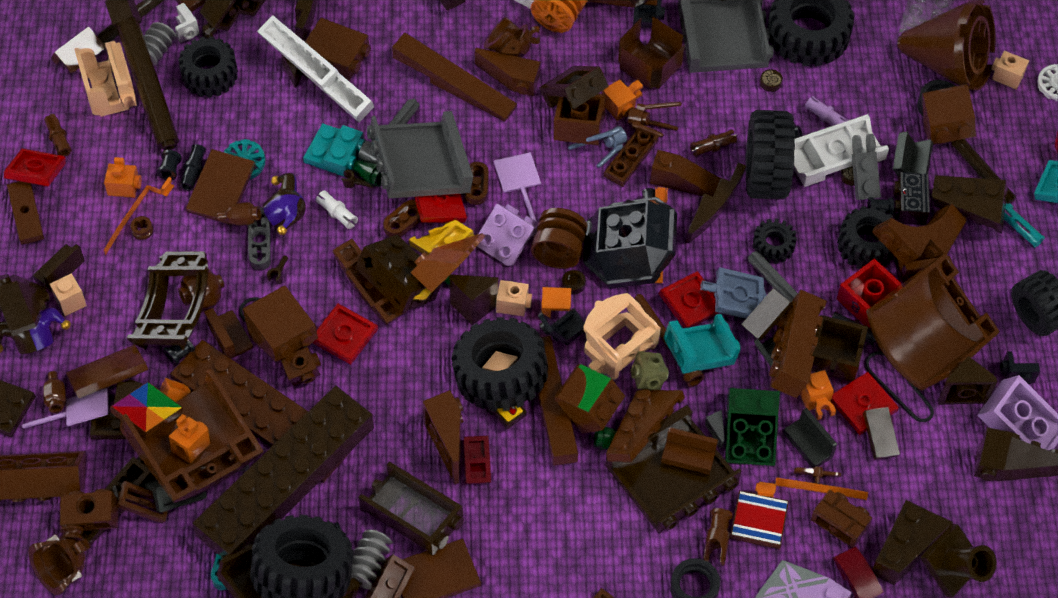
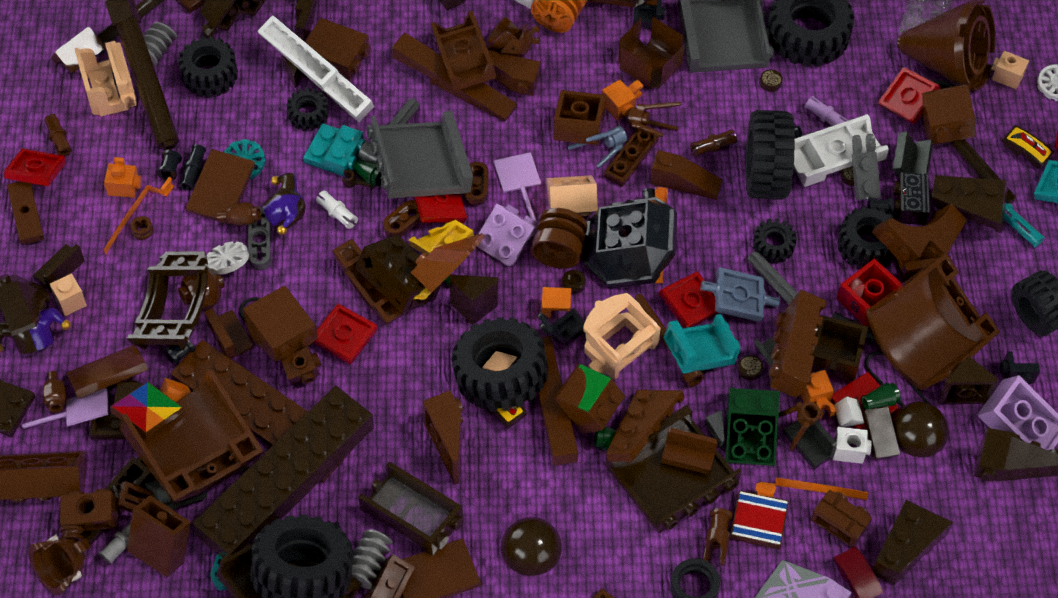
orange brick [168,414,210,463] -> none
white bracket [175,3,200,43] -> none
dark brown hand [267,255,288,284] -> none
dark red slope [464,435,491,484] -> none
light nougat brick [496,280,532,317] -> none
dark brown window [539,66,609,109] -> none
olive brick [631,351,669,390] -> none
dark brown slope [685,162,746,243] -> none
panel [741,288,792,340] -> none
reddish brown piece [794,467,841,484] -> none
dark brown plant [920,524,997,598] -> none
none -> light grey pin [99,522,131,564]
none -> reddish brown brick [127,495,191,577]
none -> white wheel [207,242,249,274]
none -> black tyre [287,88,329,131]
none -> reddish brown piece [431,10,497,91]
none -> dark brown piece [501,517,562,576]
none -> light nougat slope [546,175,598,216]
none -> dark brown tile [738,355,763,380]
none -> reddish brown plant [778,402,823,451]
none -> white brick [833,427,871,464]
none -> white slope [834,396,864,427]
none -> dark green cone [862,382,901,410]
none -> red plate [878,67,941,125]
none -> dark brown piece [891,401,949,457]
none -> slope [1001,125,1054,169]

